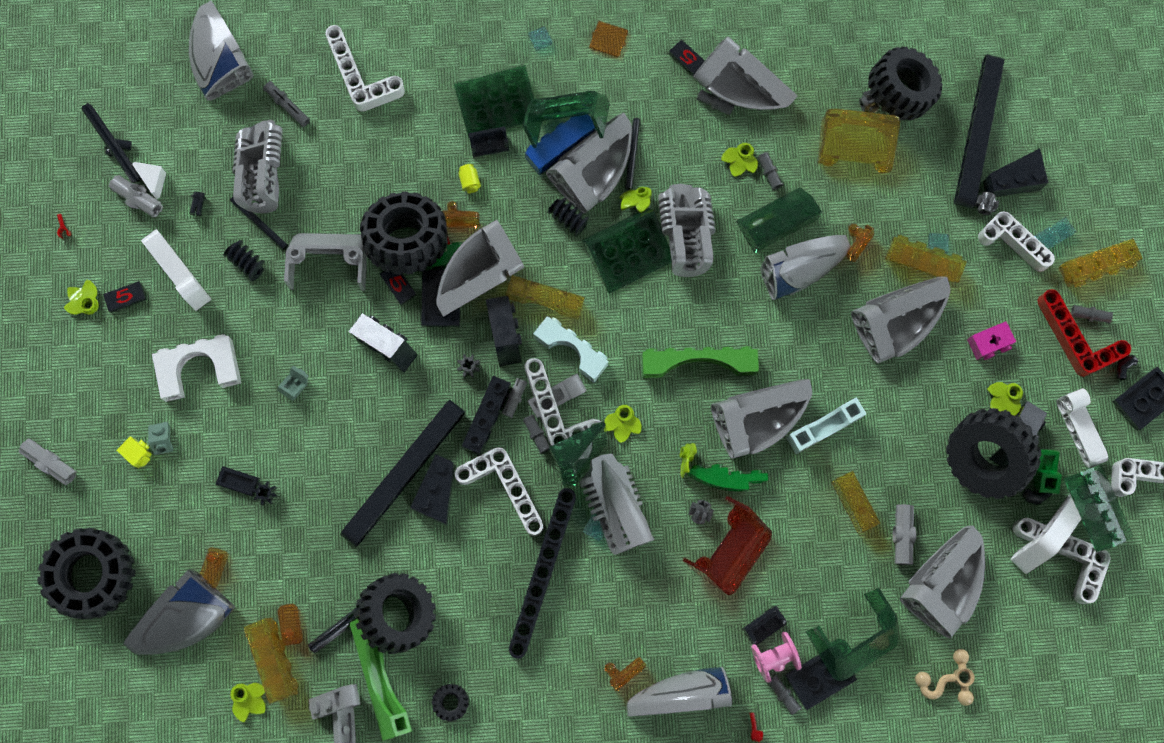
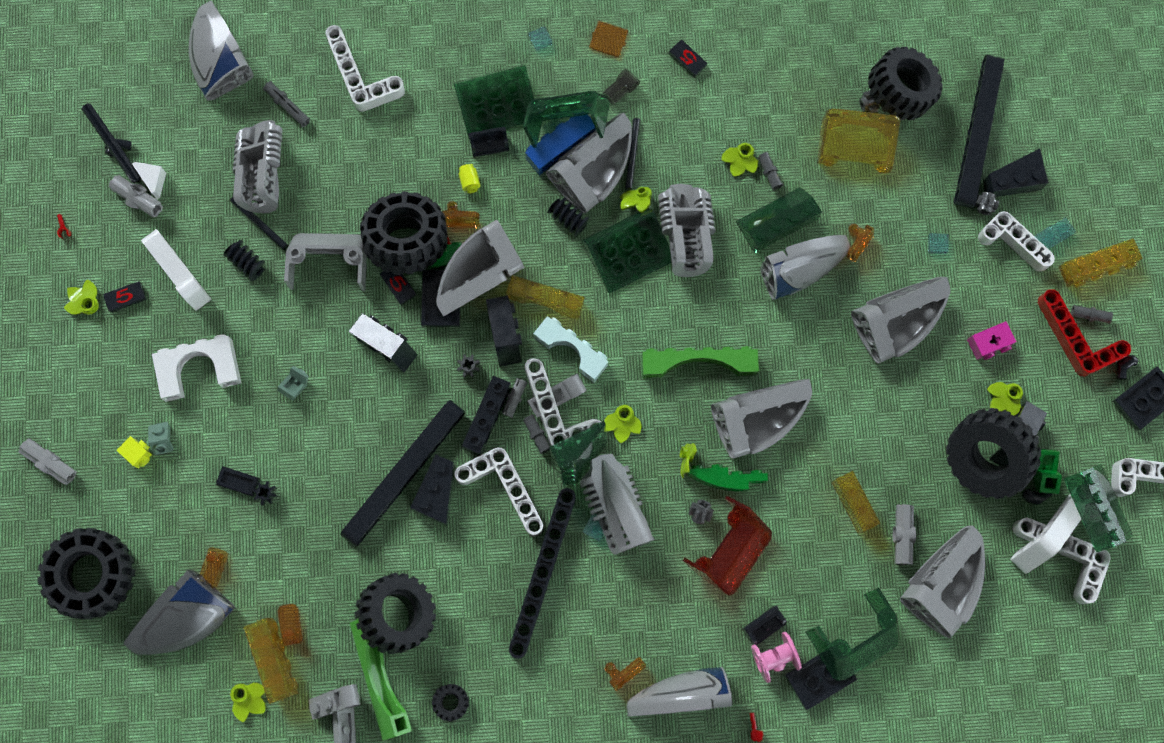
black pin [189,191,206,216] -> none
black axle [308,596,389,653] -> none
light grey panel [693,36,797,110] -> none
dark grey pin [697,89,735,116] -> none
dark grey pin [767,675,802,715] -> none
light aqua arch [786,397,866,454] -> none
clear yellow brick [884,235,967,283] -> none
tan piece [915,649,974,706] -> none
white beam [1057,388,1108,468] -> none
none -> clear smoke piece [603,69,640,105]

